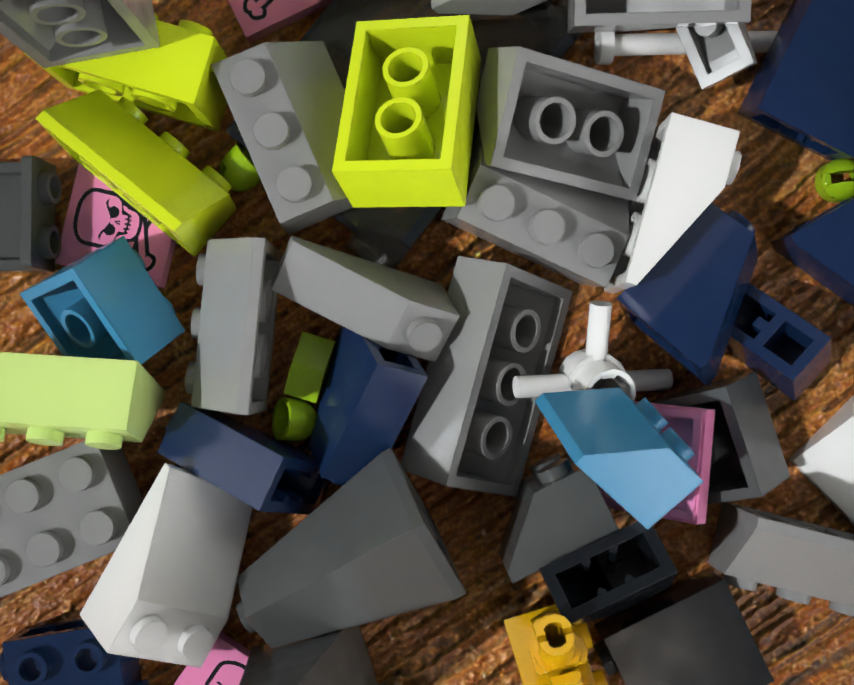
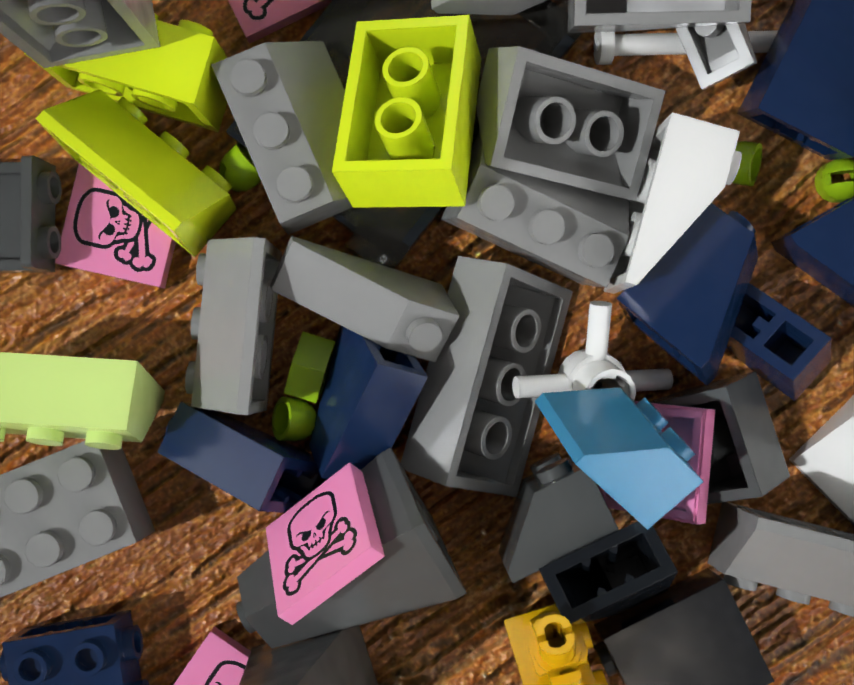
dark azure slope [19,236,185,364] -> none
white slope [79,463,252,668] -> none
none -> bright pink tile [266,462,385,625]
none -> lime hinge [732,141,762,186]

